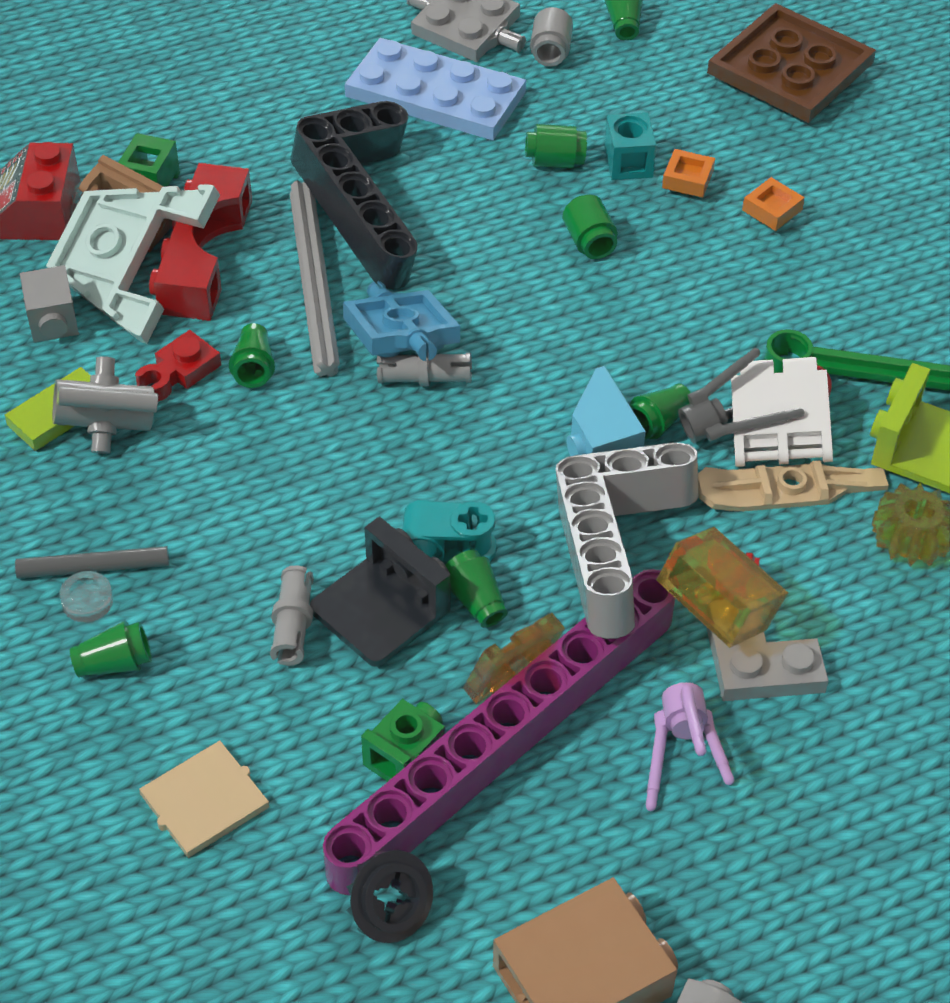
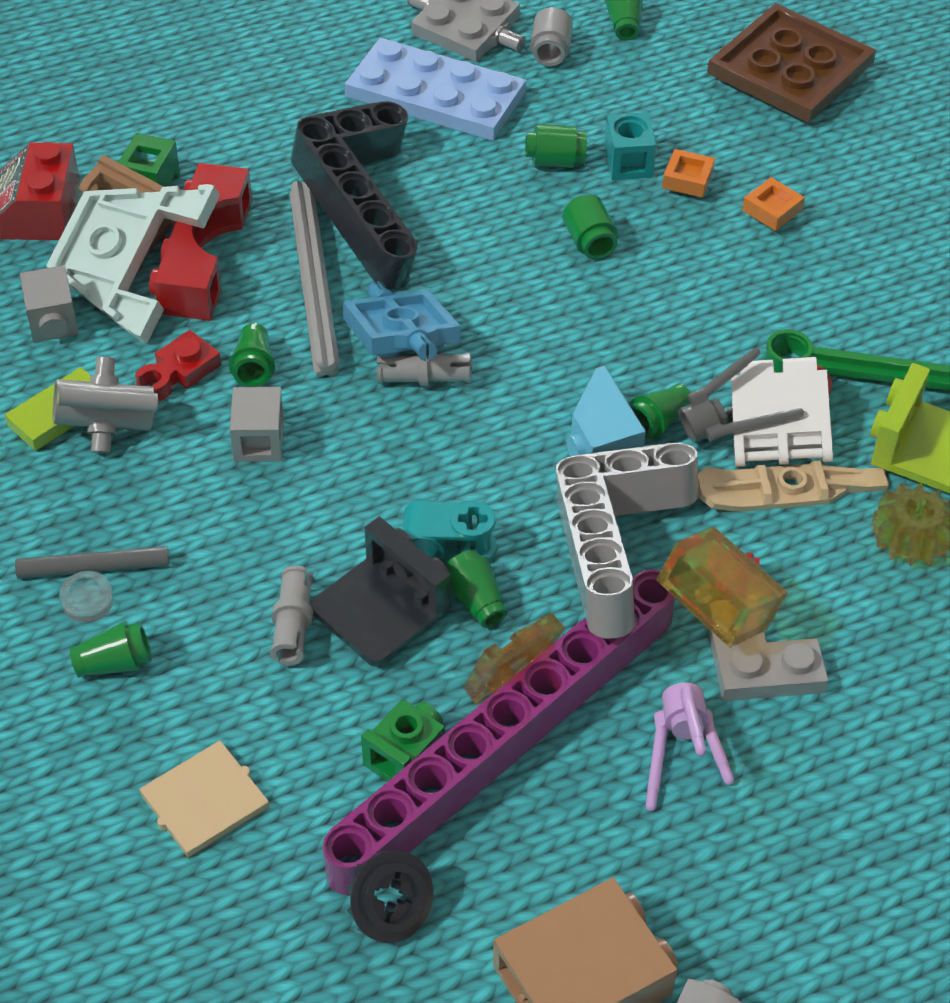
none -> light grey brick [230,387,284,462]

